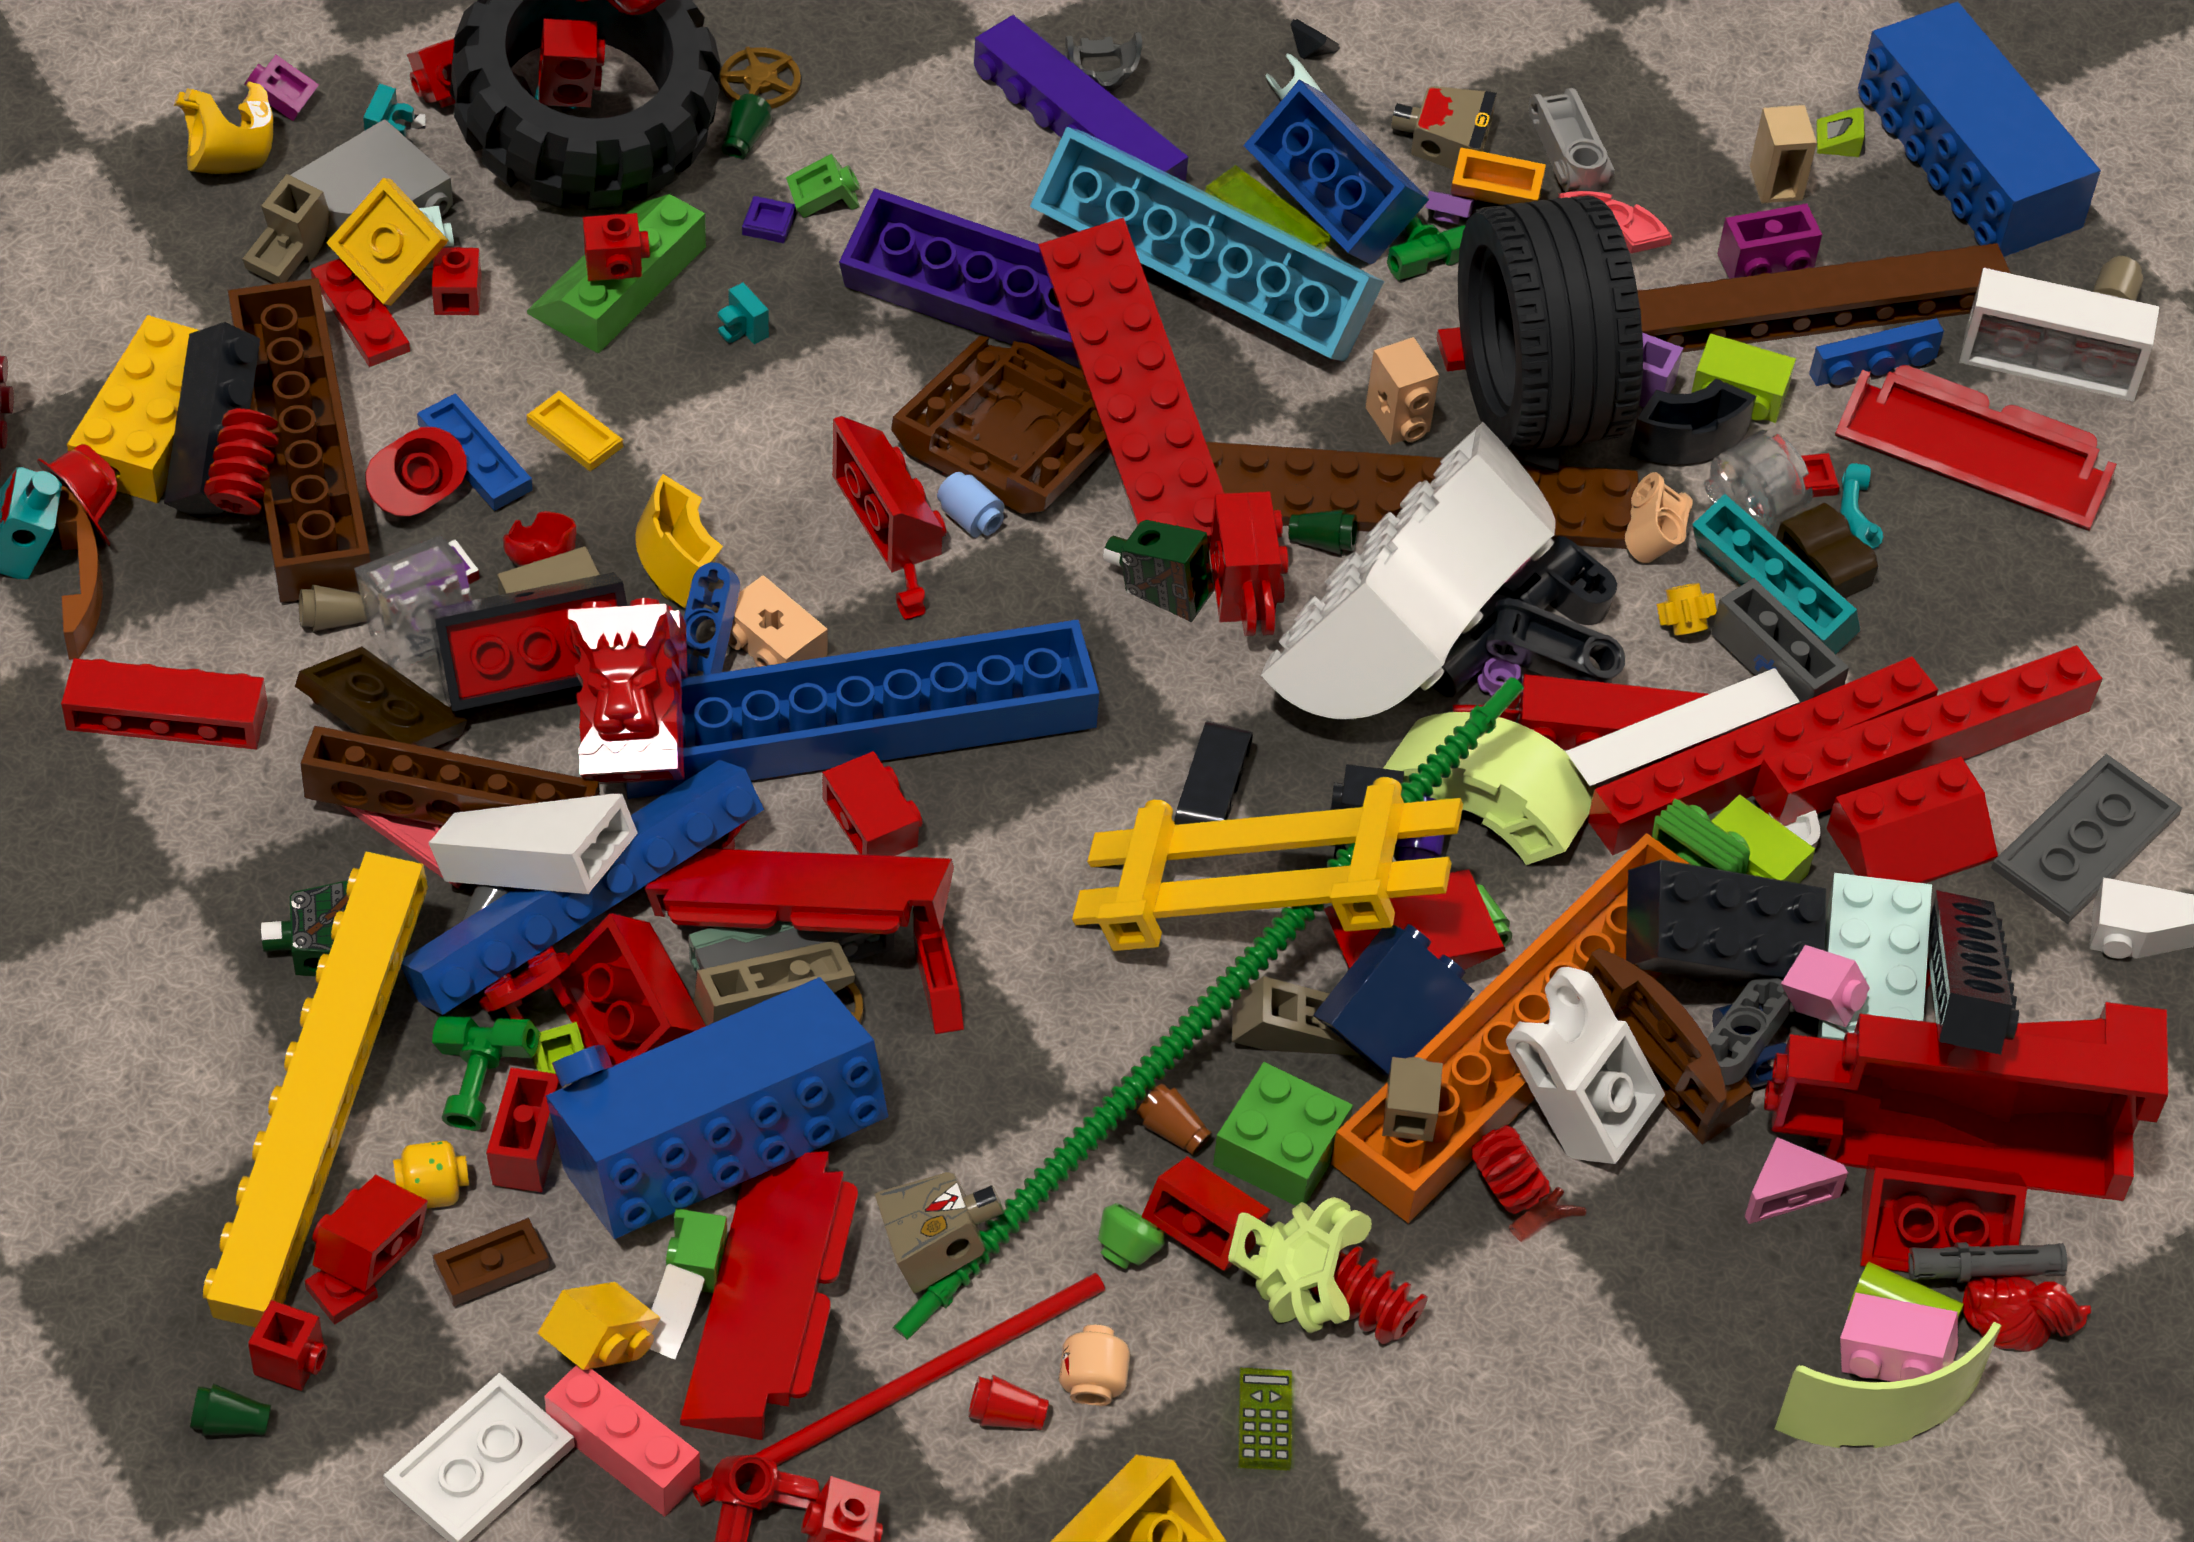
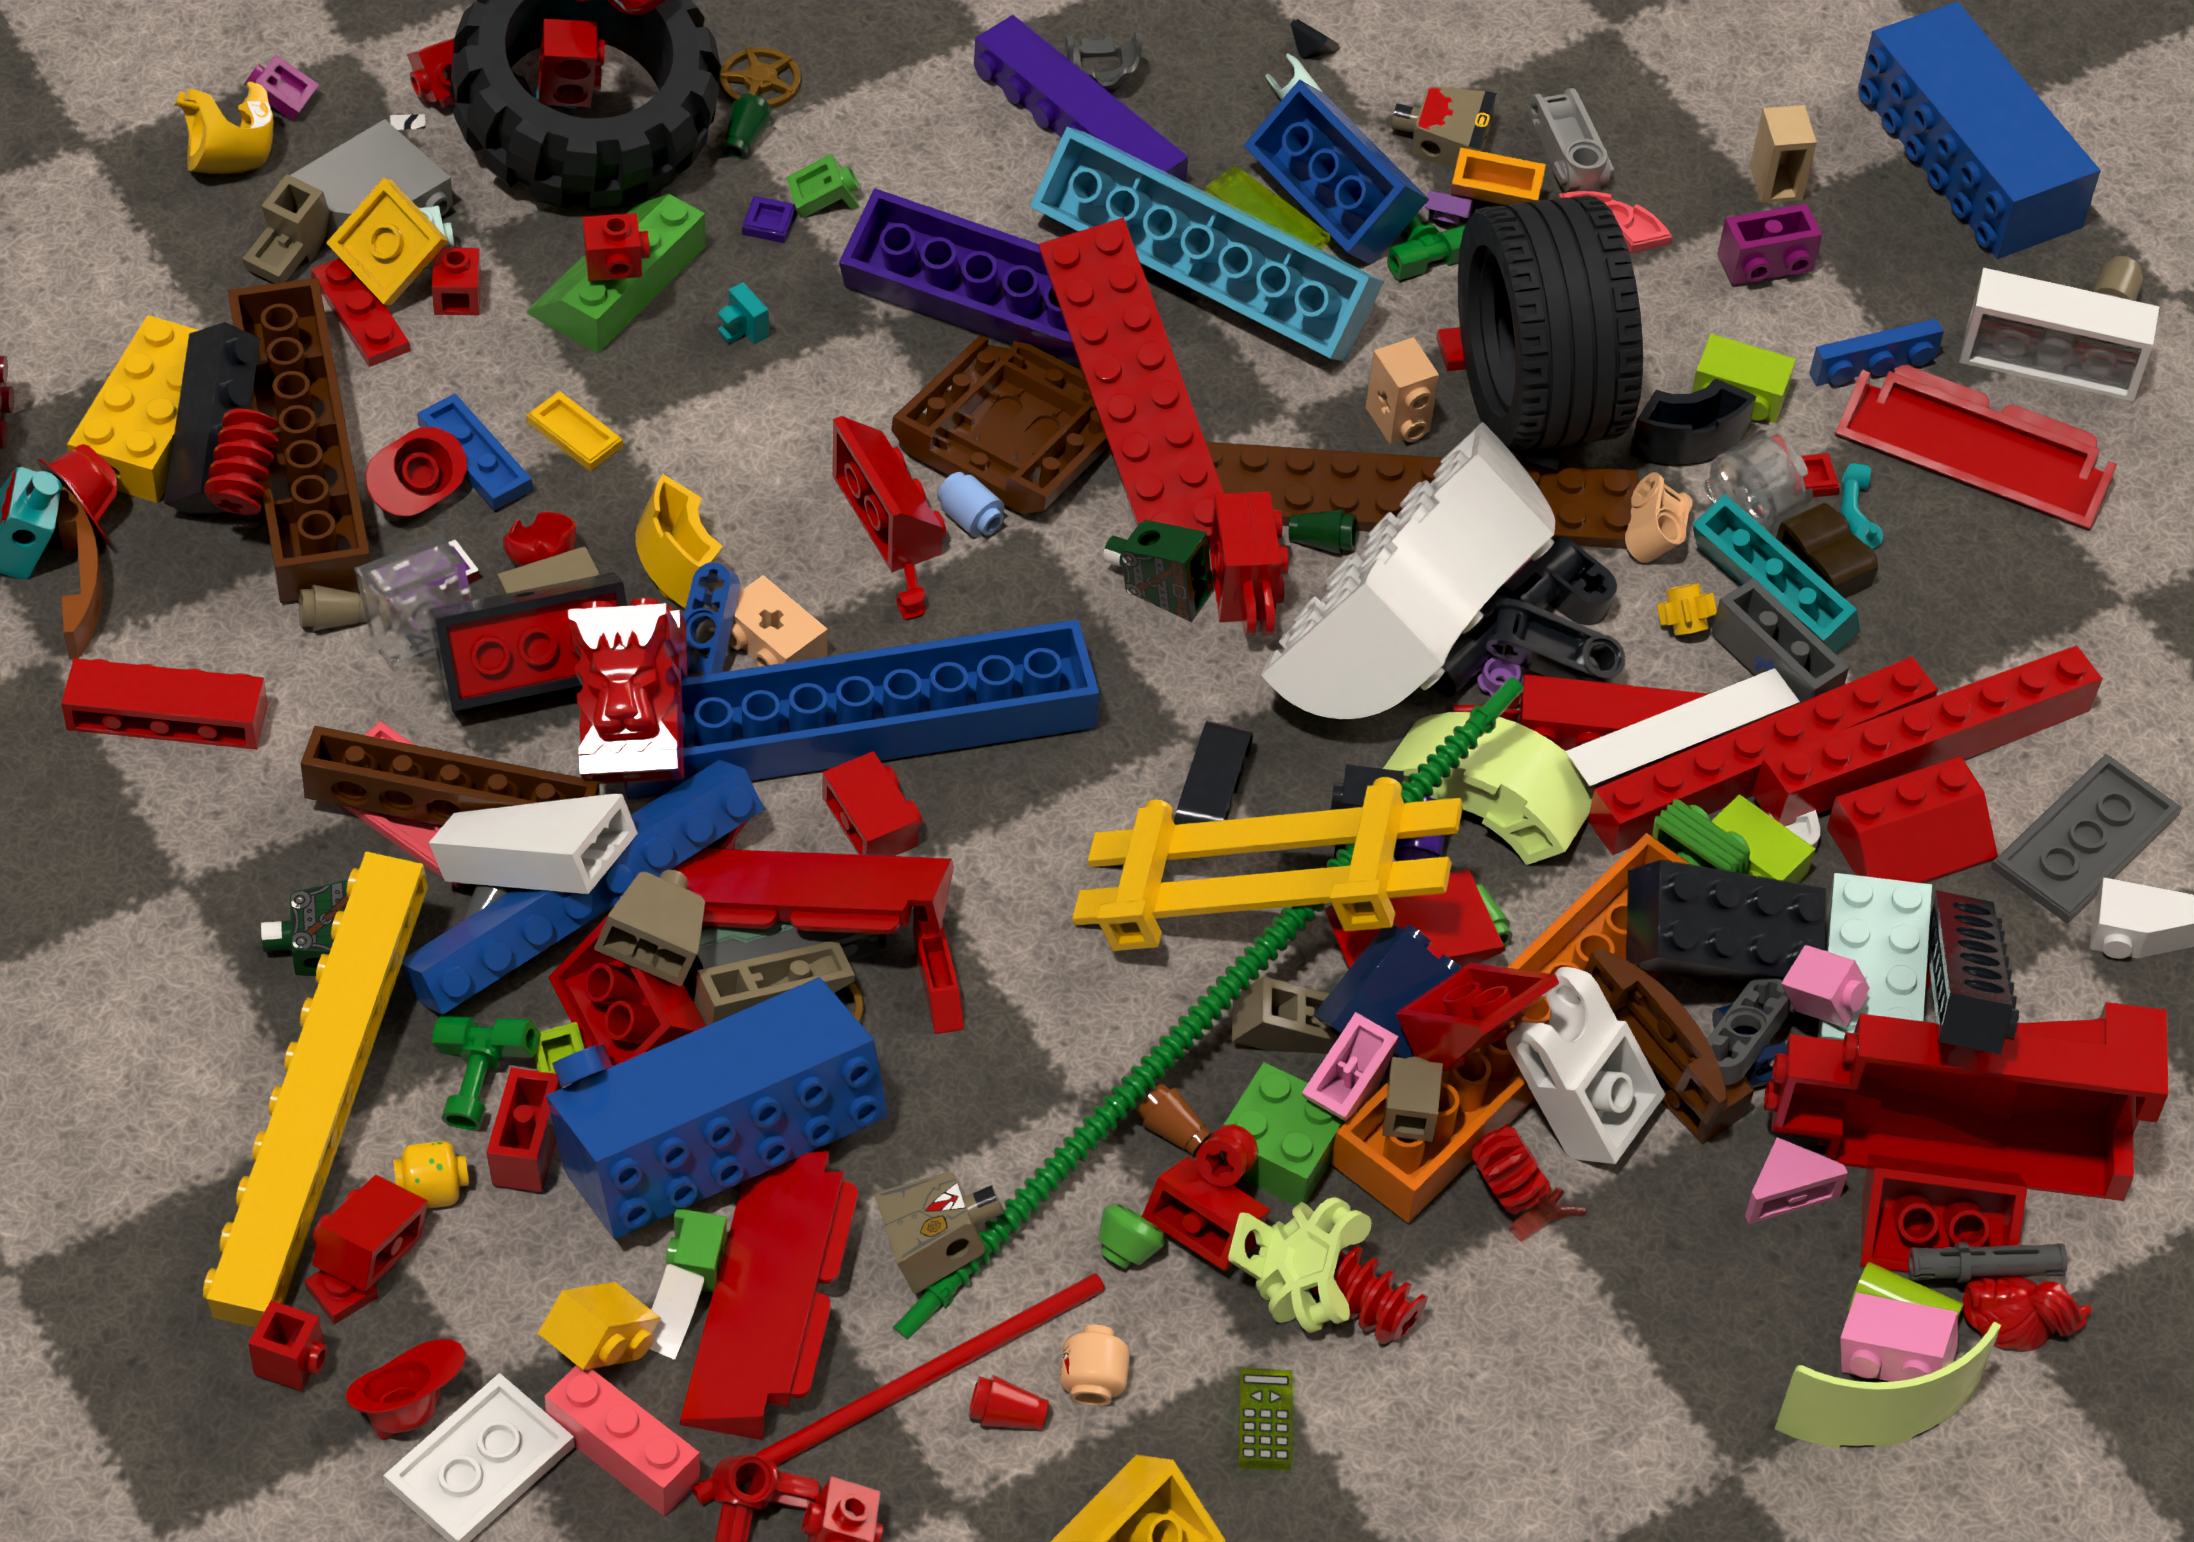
dark green cone [190,1383,271,1436] -> none
dark brown plate [295,646,467,748] -> none
teal tile [363,83,415,137] -> none
reddish brown plate [432,1217,550,1307] -> none
red plate [479,945,572,1019] -> none
reddish brown brick [1637,243,2011,353] -> none
medium lavender brick [1639,333,1683,407] -> none
lime slope [1816,107,1864,157] -> none
none -> red piece [345,1339,466,1439]
none -> dark tan torso [594,870,705,987]
none -> red wheel [1196,1124,1258,1187]
none -> bright pink slope [1302,1012,1399,1121]
none -> red slope [1395,963,1560,1071]

